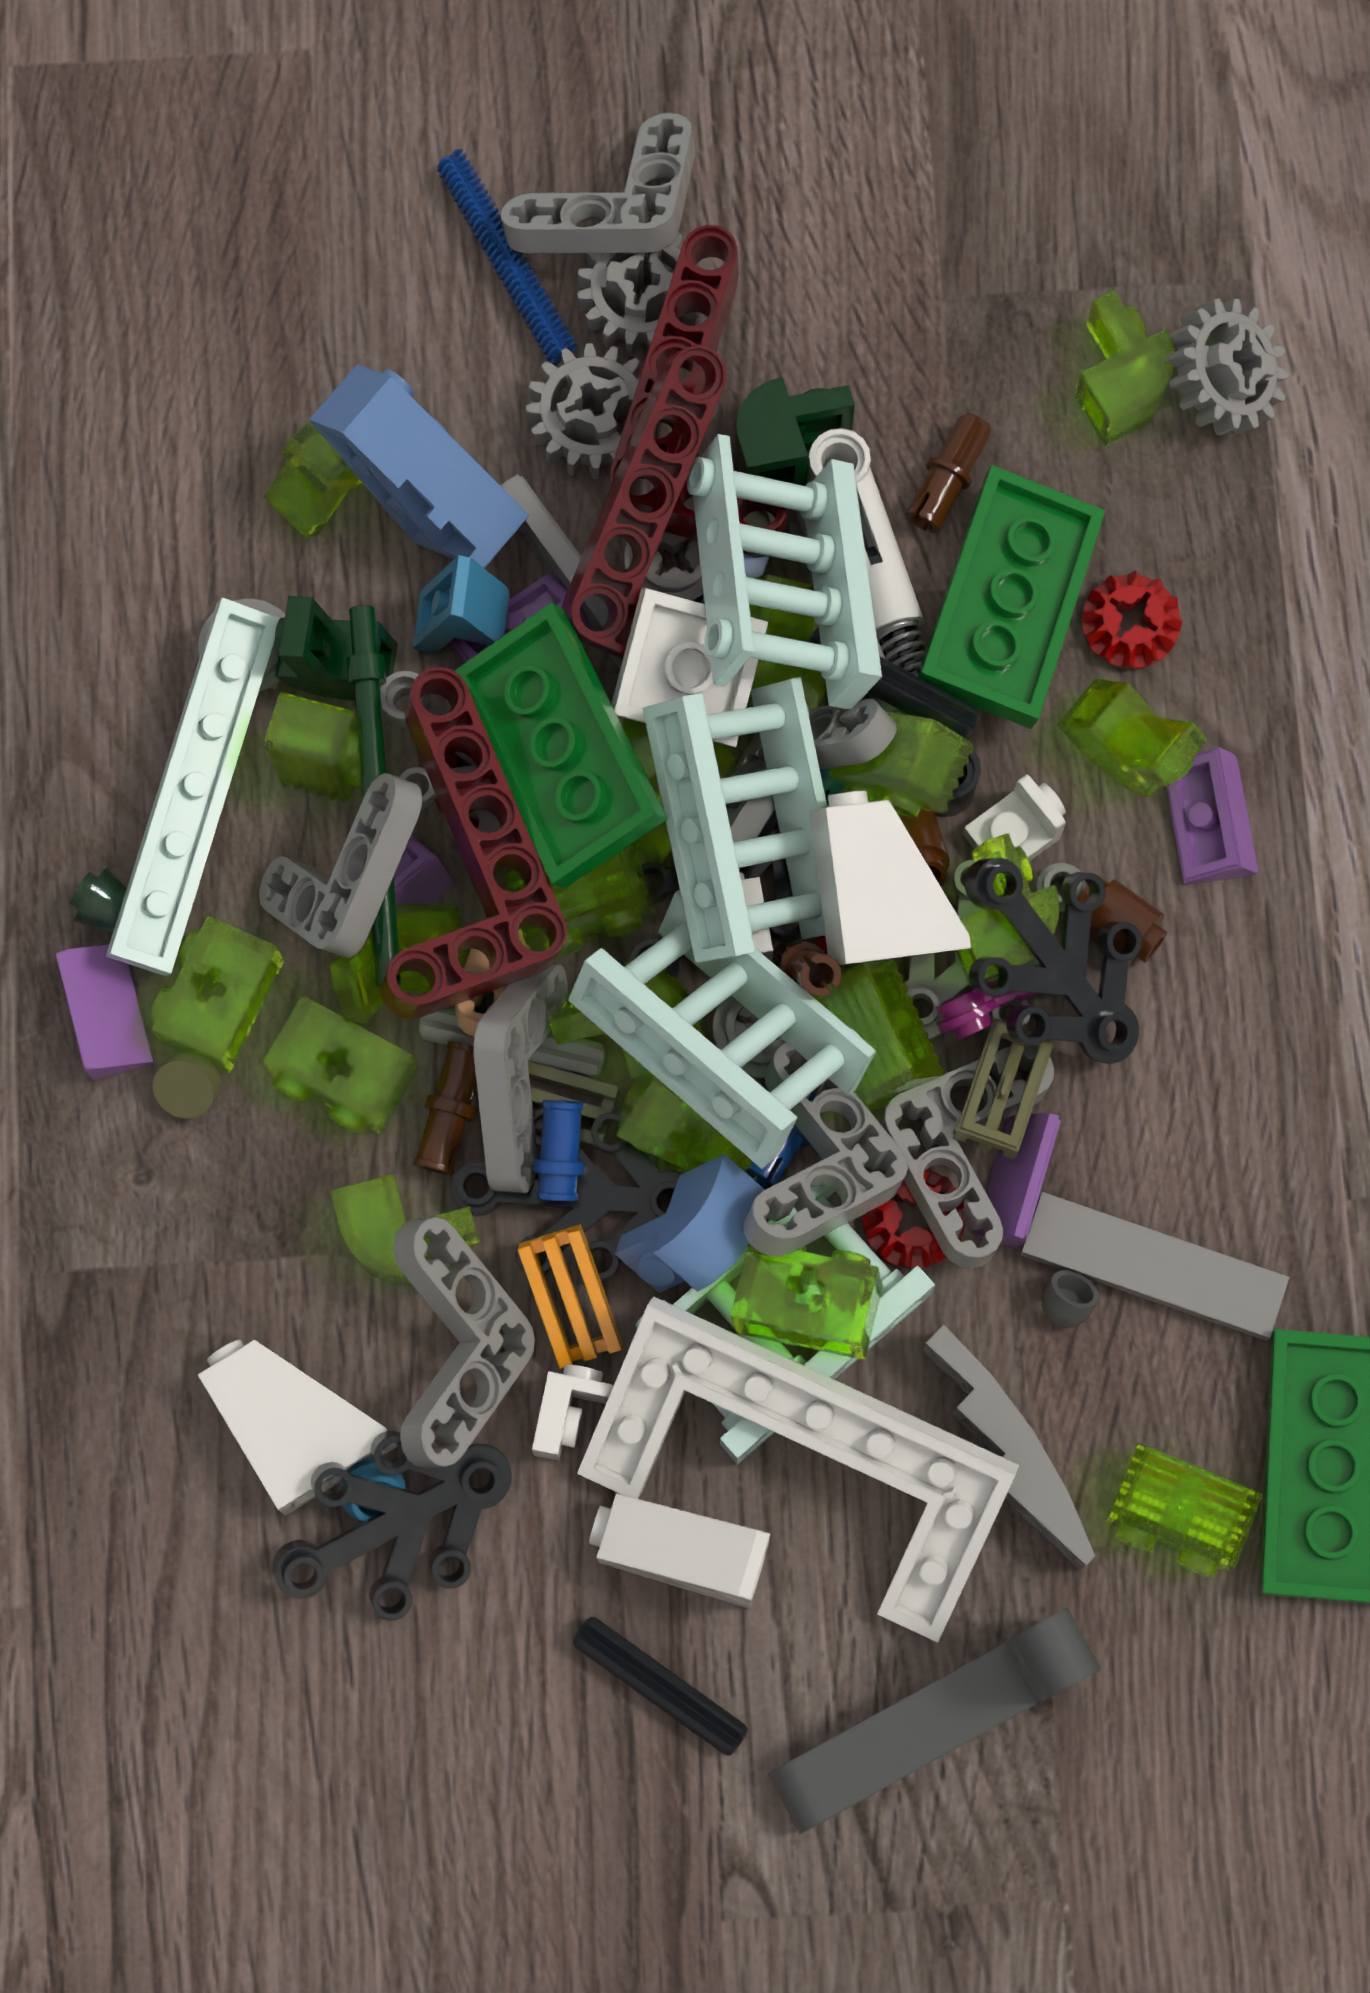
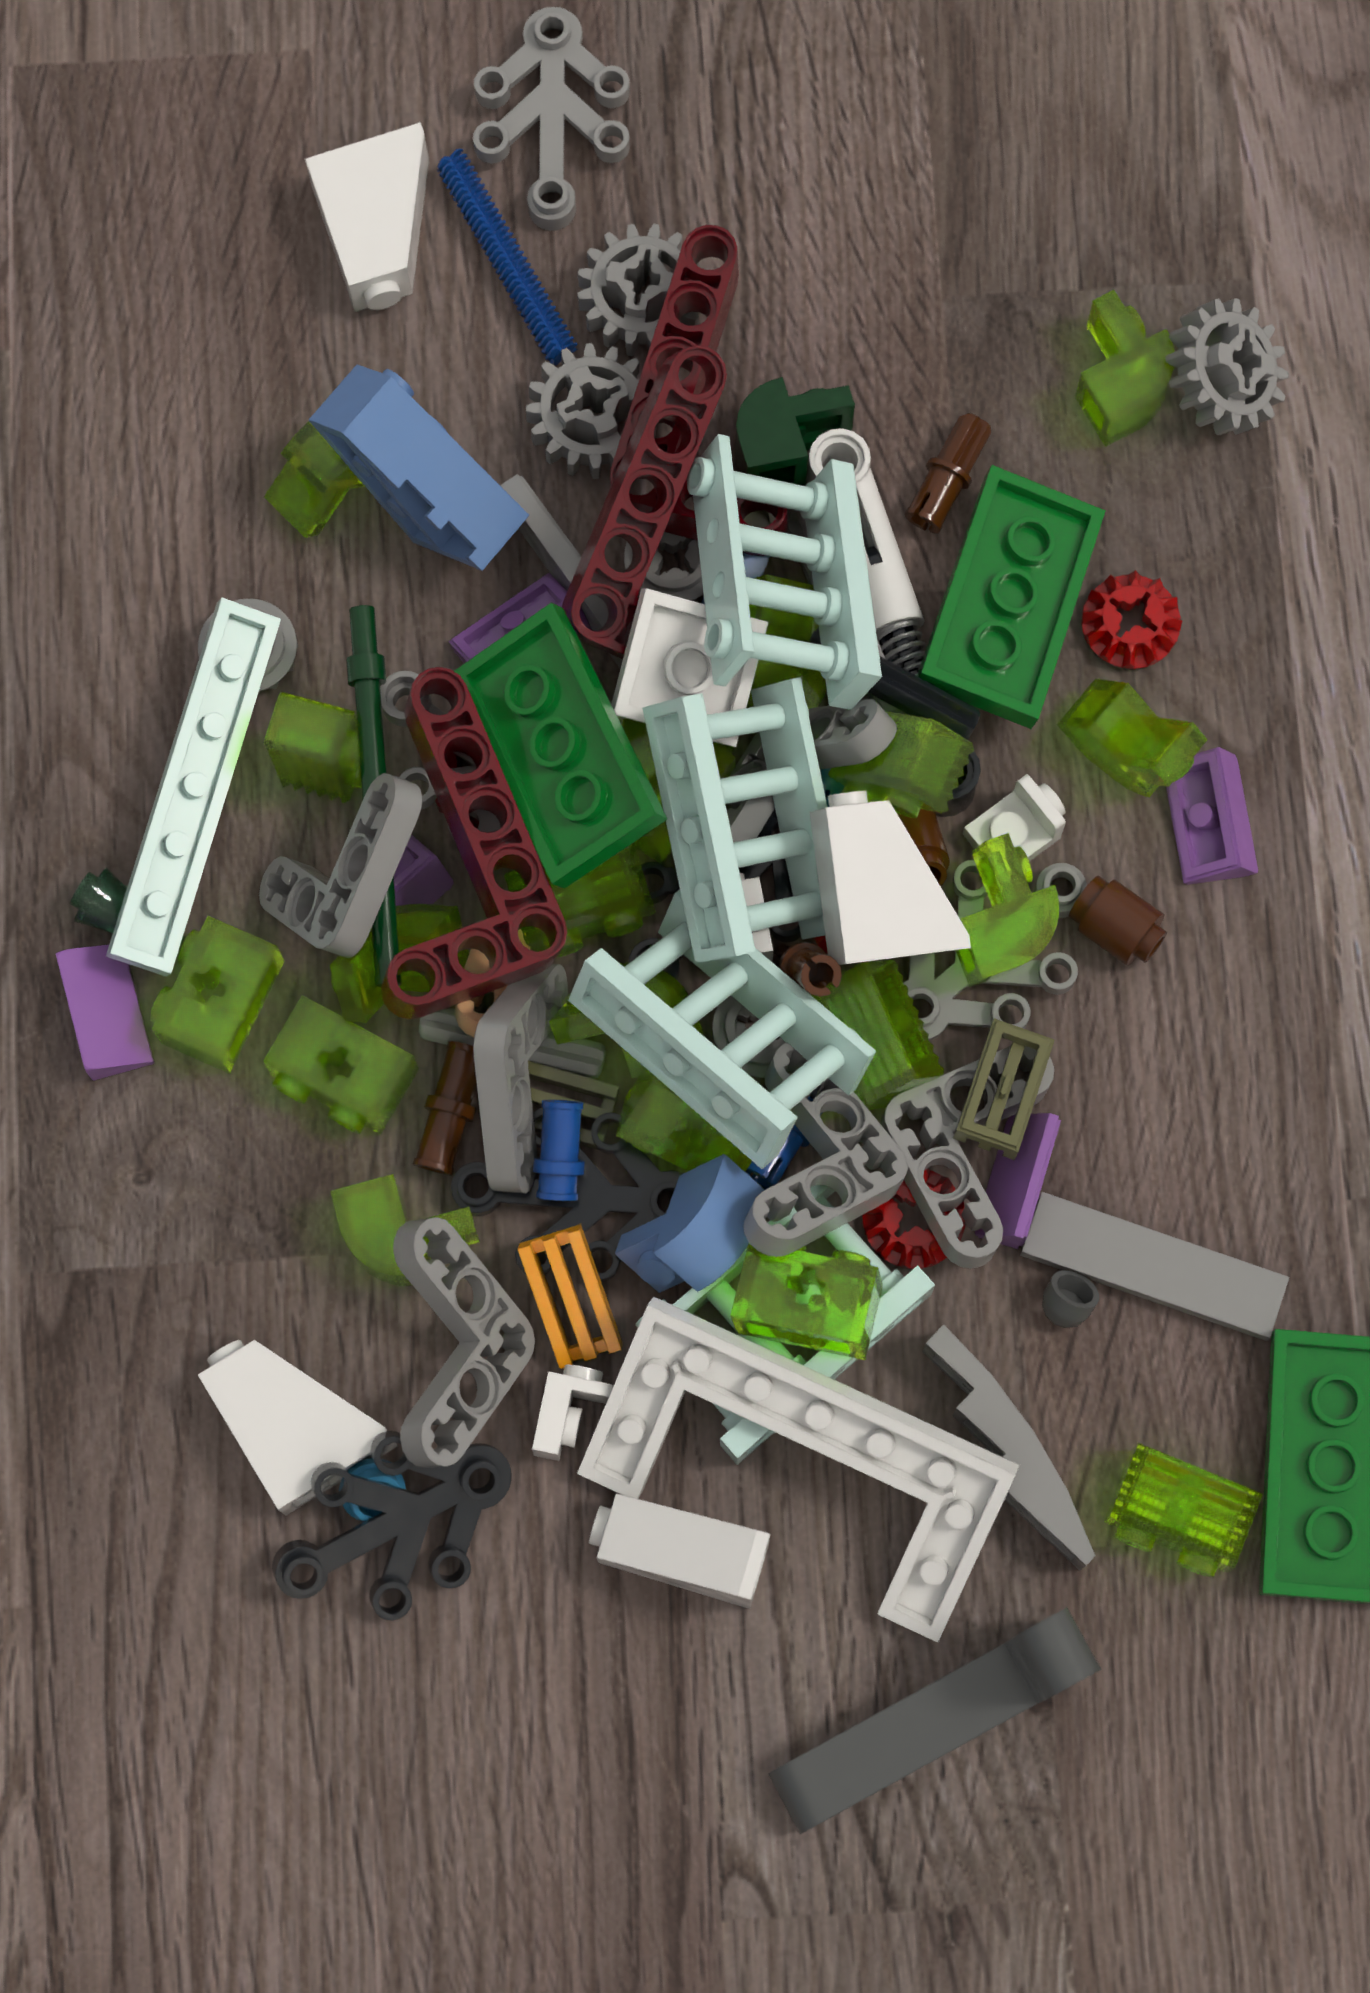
olive tile [152,1051,221,1119] -> none
dark green brick [275,596,398,700] -> none
dark azure slope [413,555,510,654] -> none
light grey beam [501,113,695,253] -> none
black axle [573,1617,748,1756] -> none
magenta plate [935,964,1042,1040] -> none
black plant [965,857,1142,1064] -> none
none -> white slope [305,123,429,312]
none -> light grey plant [473,7,630,231]

